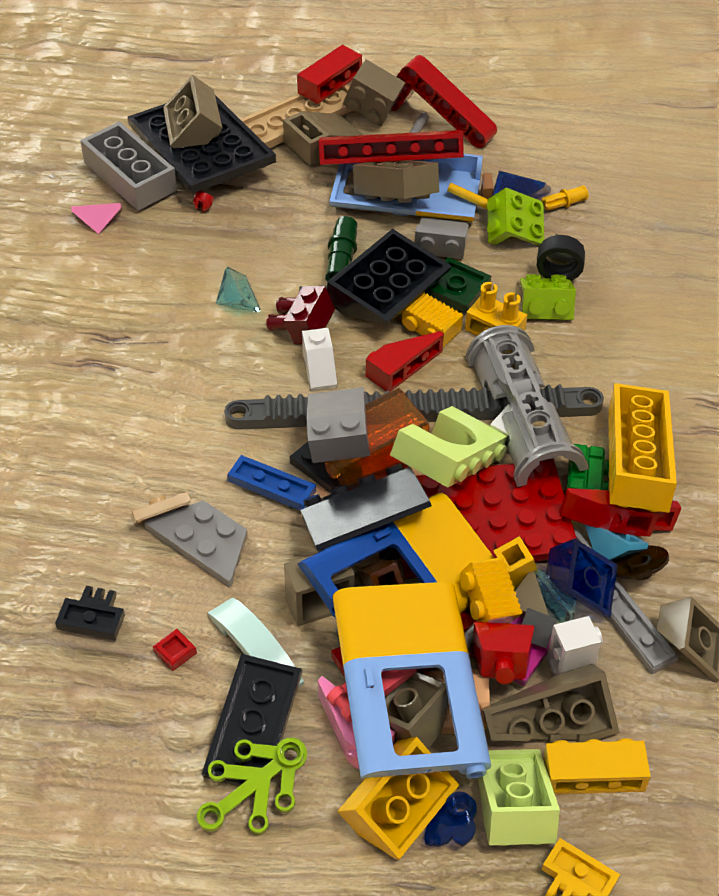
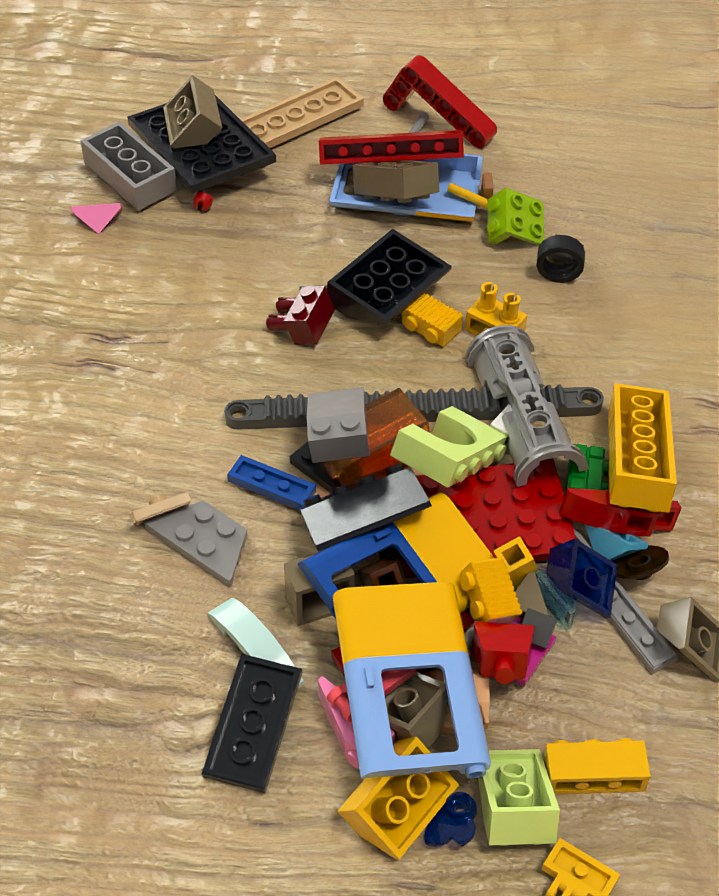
black hinge [55,586,125,641] -> none
red tile [153,629,197,671] -> none
lime plant [197,738,307,835] -> none
clear light blue slope [216,267,261,313] -> none
dark tan slope [283,111,363,166] -> none
red brick [297,44,362,104] -> none
white slope [302,328,337,391] -> none
dark green piece [325,216,357,282] -> none
dark tan piece [343,59,406,127] -> none
red slope [365,331,444,392] -> none
light grey bracket [415,218,469,259] -> none
dark green plate [425,257,492,313] -> none
dark tan wedge [482,663,620,742] -> none
clear blue slope [492,171,551,199] -> none
lime bracket [520,274,576,320] -> none
yellow axle [541,185,589,210] -> none
white brick [547,616,603,676] -> none

